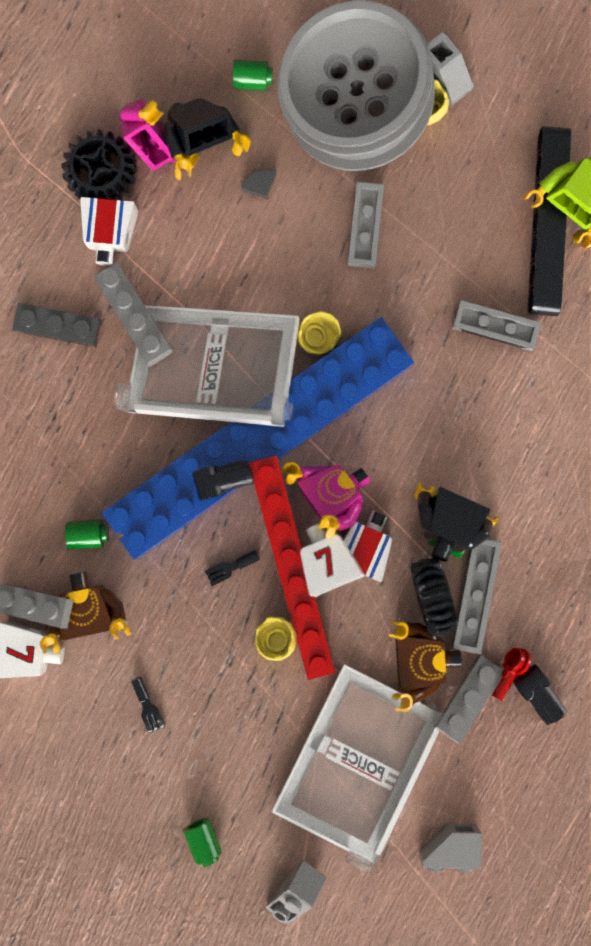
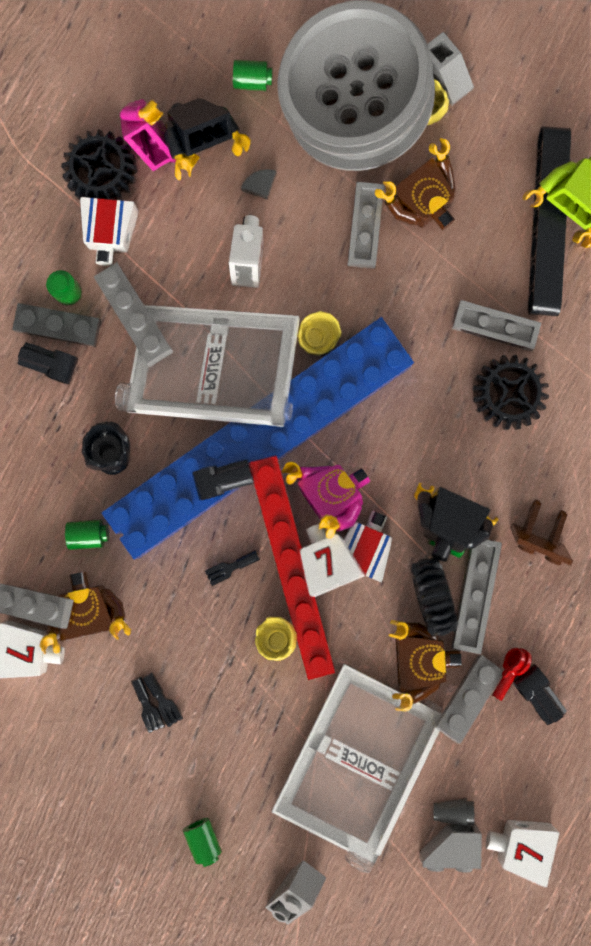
none -> black piece [18,342,79,385]
none -> green brick [46,270,82,306]
none -> black hair [82,421,130,475]
none -> black piece [143,673,183,727]
none -> white torso [229,215,263,288]
none -> reddish brown torso [375,138,456,231]
none -> dark grey cone [434,798,474,828]
none -> black gear [472,355,549,430]
none -> white torso [485,820,559,887]
none -> reddish brown plate [510,499,573,566]

